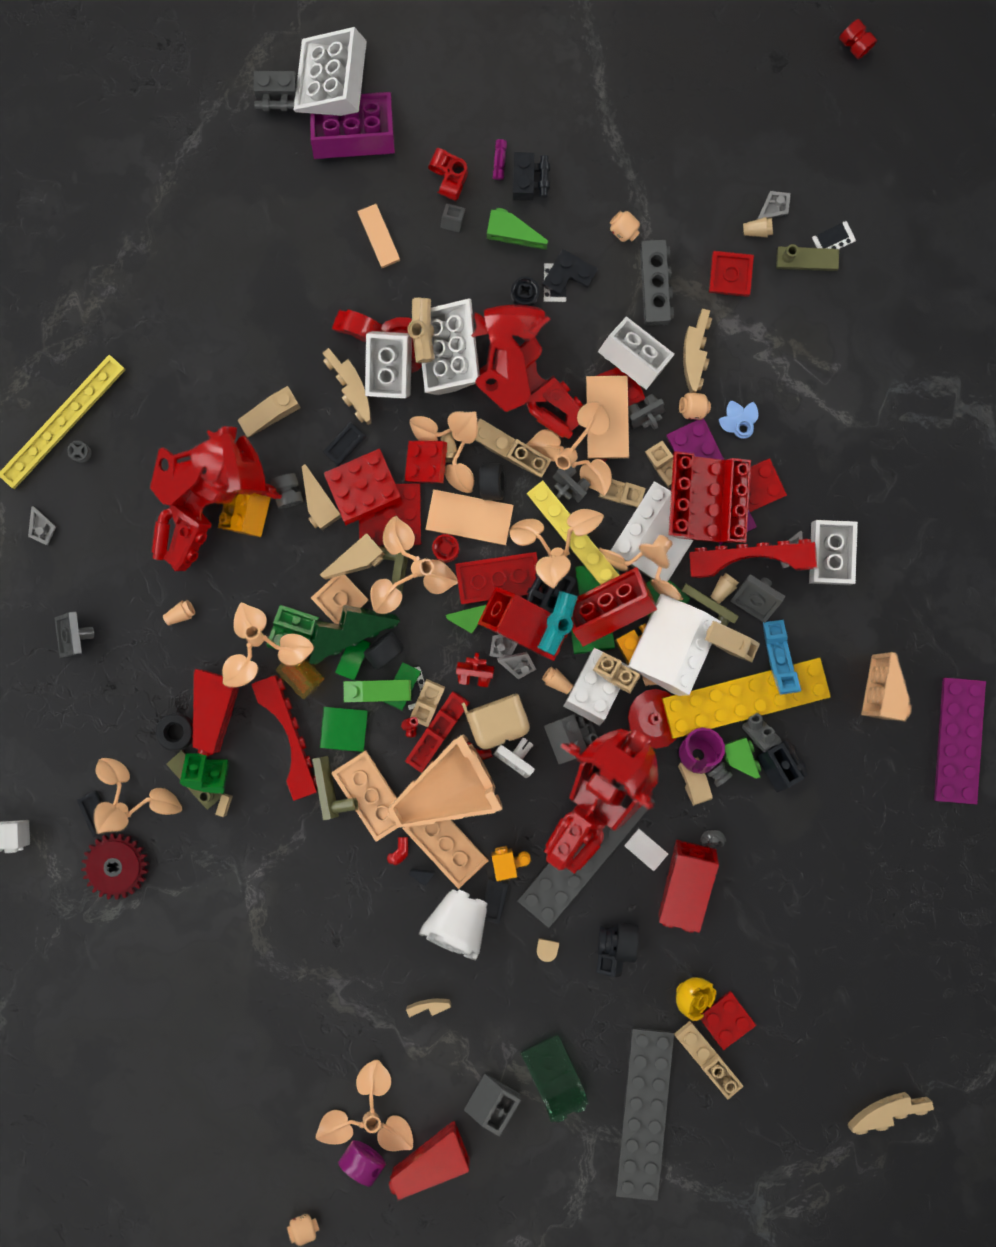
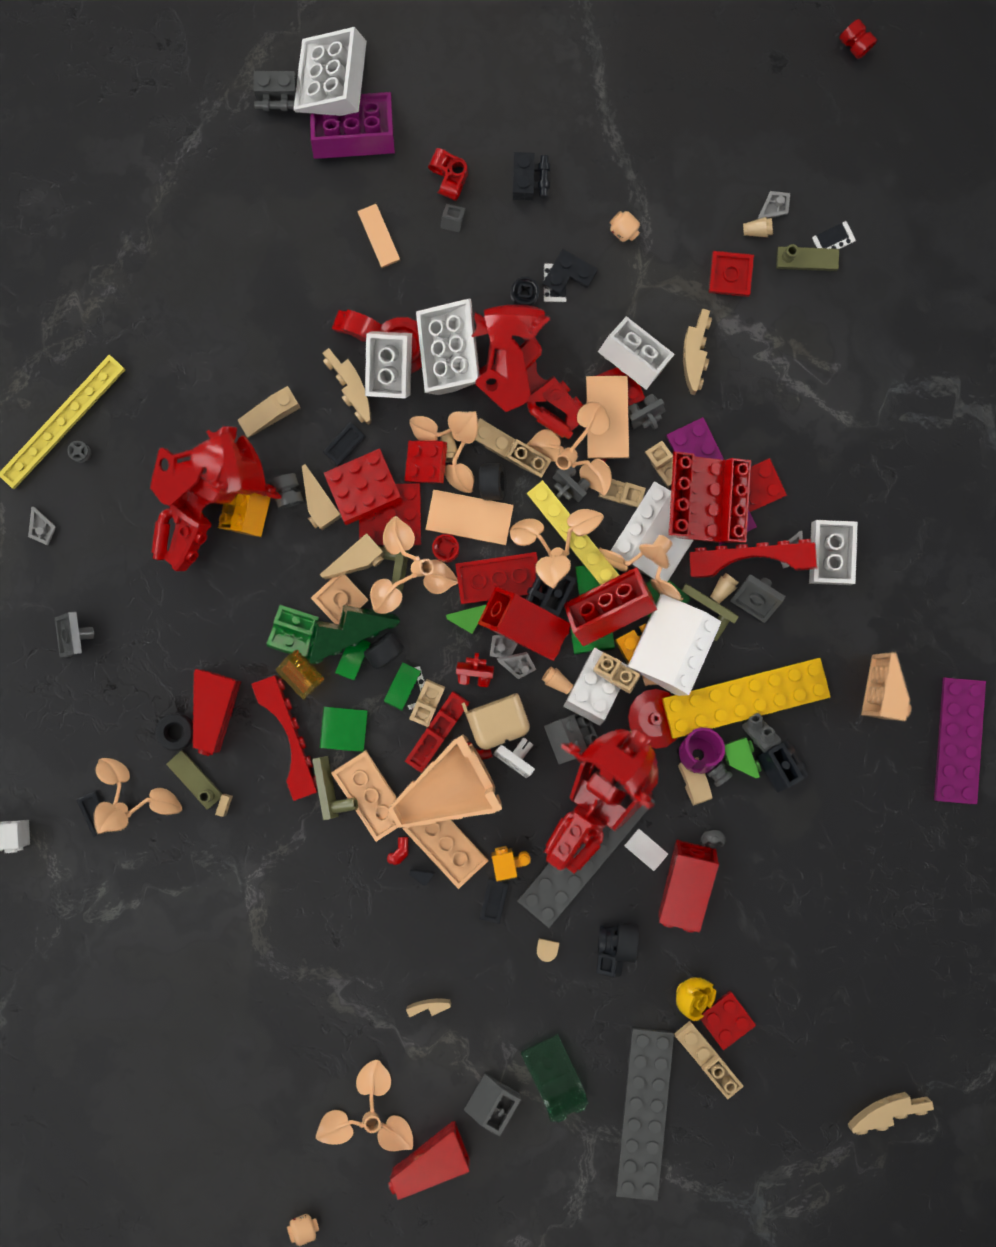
dark red gear [81,833,149,900] -> none
light nougat cone [163,600,195,626] -> none
green slope [180,753,228,794] -> none
light nougat plant [223,602,314,687] -> none
magenta piece [338,1140,386,1187] -> none
bright green slope [344,680,411,702] -> none
red arm [401,716,418,738] -> none
tan piece [408,298,435,363] -> none
white cone [419,889,487,960] -> none
bright green slope [487,208,548,250] -> none
magenta axle [493,139,507,180] -> none
teal piece [538,591,578,656] -> none
dark grey brick [640,240,674,326] -> none
light nougat head [679,393,711,420] -> none
tan slope [705,621,760,662] -> none
light blue plate [719,401,758,439] -> none
dark azure slope [763,620,801,695] -> none

